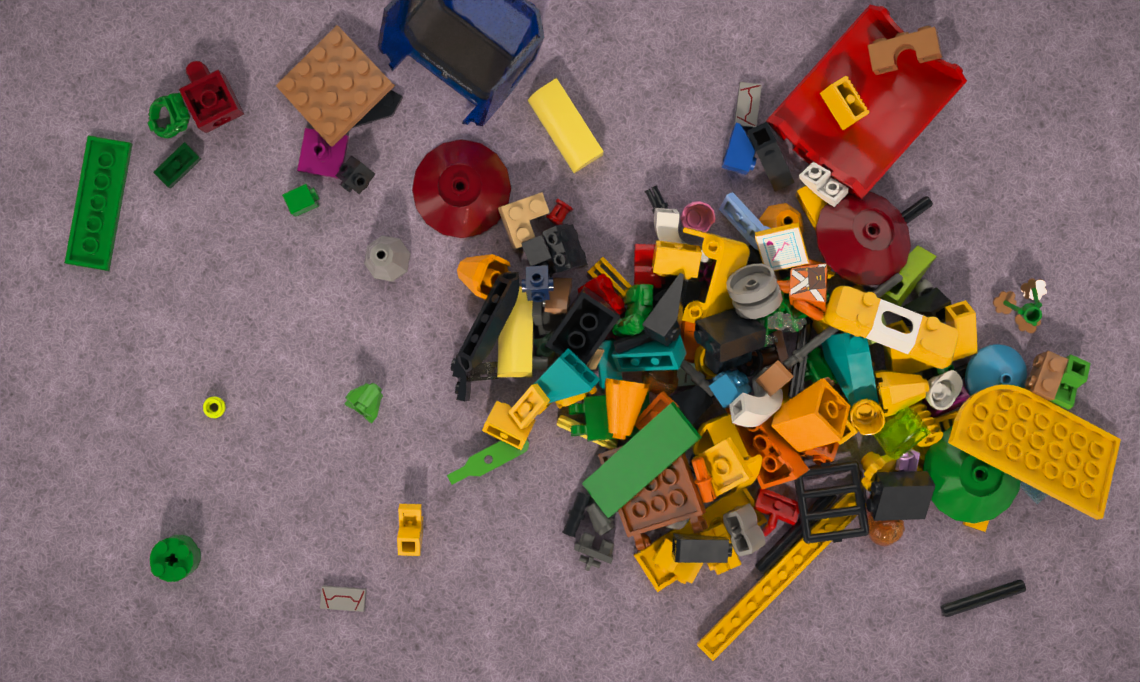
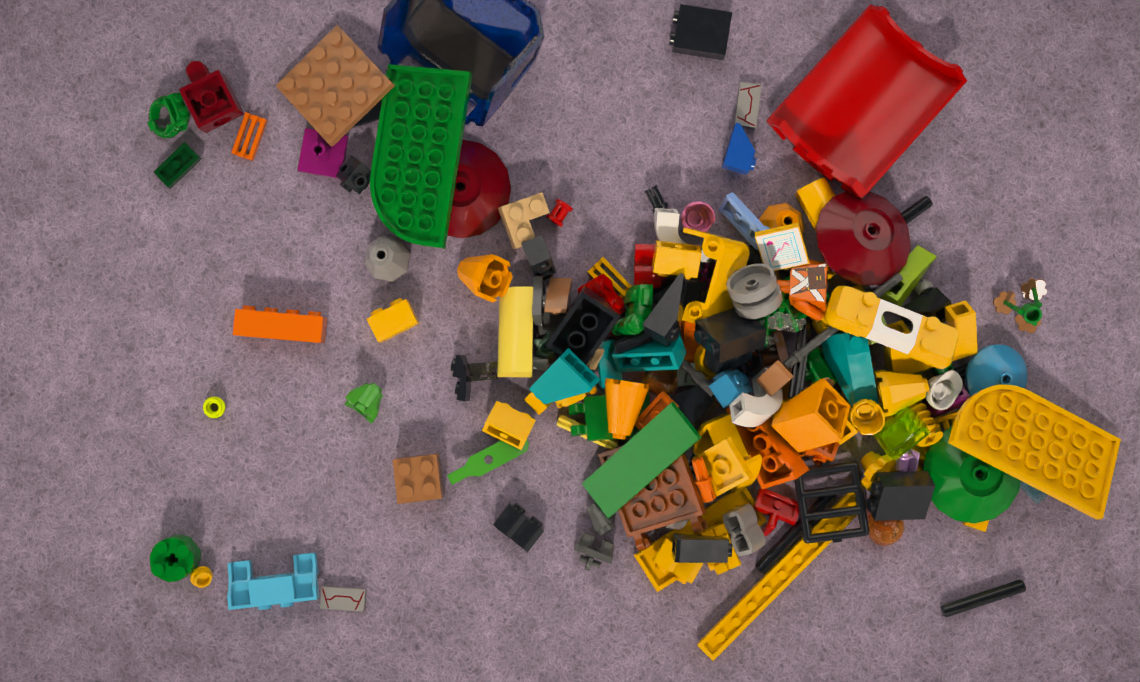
green tile [64,135,133,271] -> none
green brick [282,184,320,217] -> none
yellow brick [397,504,423,556] -> none
black brick [457,272,519,373] -> none
yellow plate [508,383,550,429] -> none
dark blue brick [522,265,554,302] -> none
light yellow brick [528,78,604,173] -> none
black plate [542,223,588,274] -> none
black pin [562,492,591,538] -> none
black slope [747,122,795,192] -> none
white slope [799,162,848,207] -> none
yellow brick [820,76,869,130] -> none
medium nougat arch [868,26,943,75] -> none
medium nougat brick [1025,351,1069,401] -> none
bright green brick [1050,354,1091,410] -> none
none -> yellow plate [190,566,213,588]
none -> medium azure bracket [227,552,320,610]
none -> orange tile [231,112,268,161]
none -> orange brick [233,305,327,344]
none -> yellow brick [367,298,420,343]
none -> green plate [370,64,473,249]
none -> medium nougat brick [392,453,444,504]
none -> black brick [493,503,544,552]
none -> black brick [669,4,732,60]

